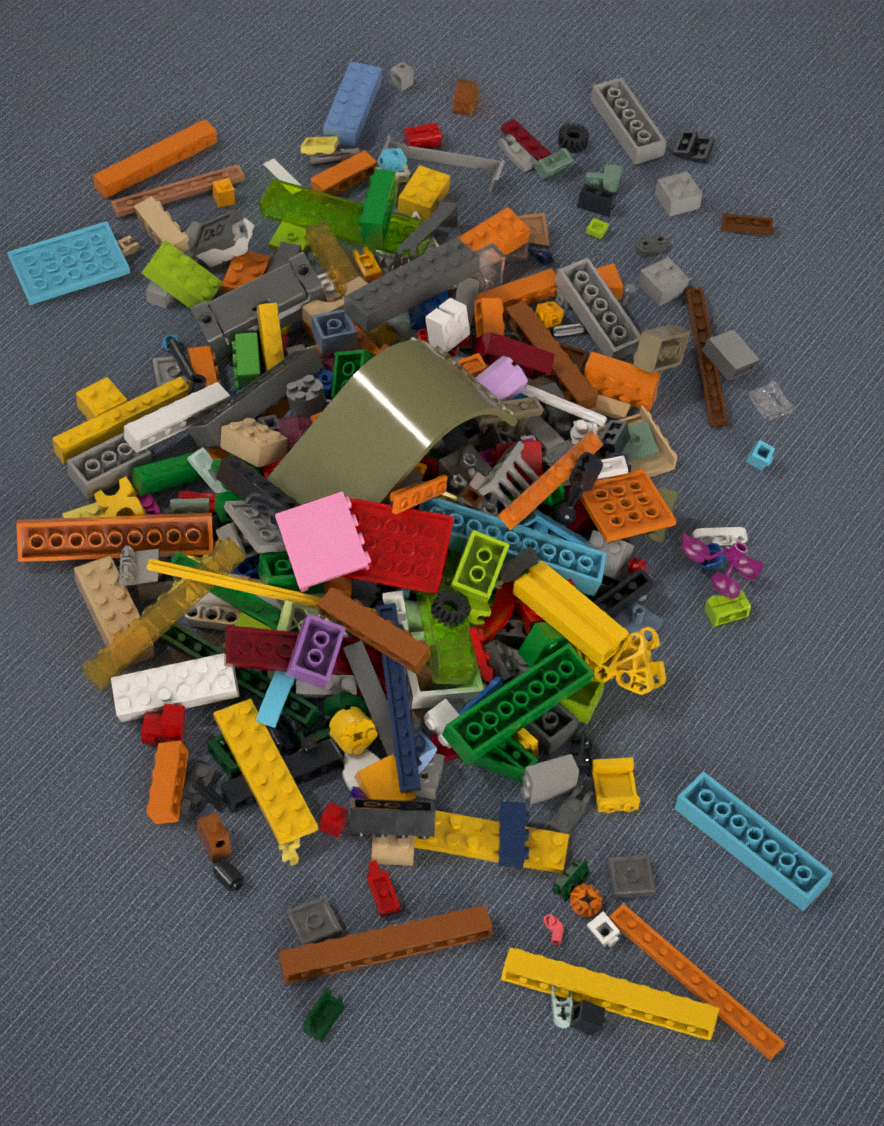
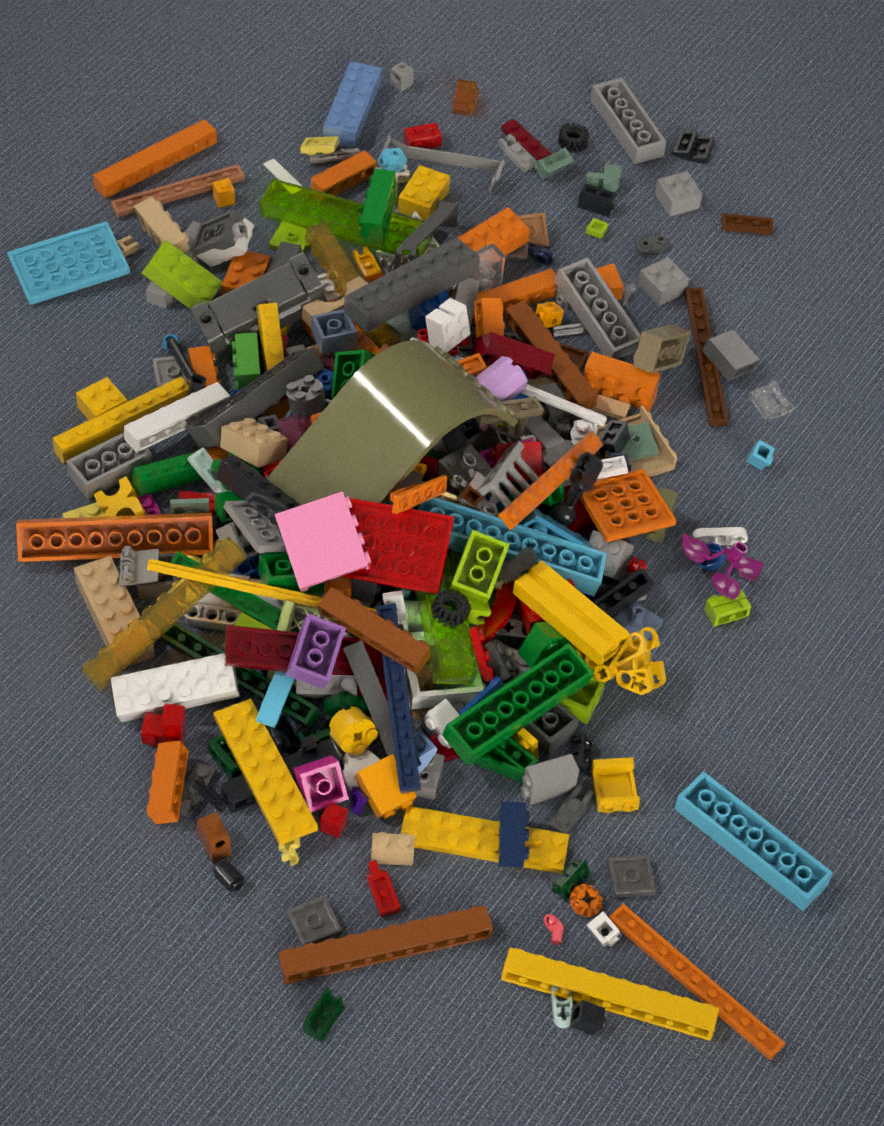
black brick [350,798,435,839] -> none
none -> dark pink brick [293,755,348,812]

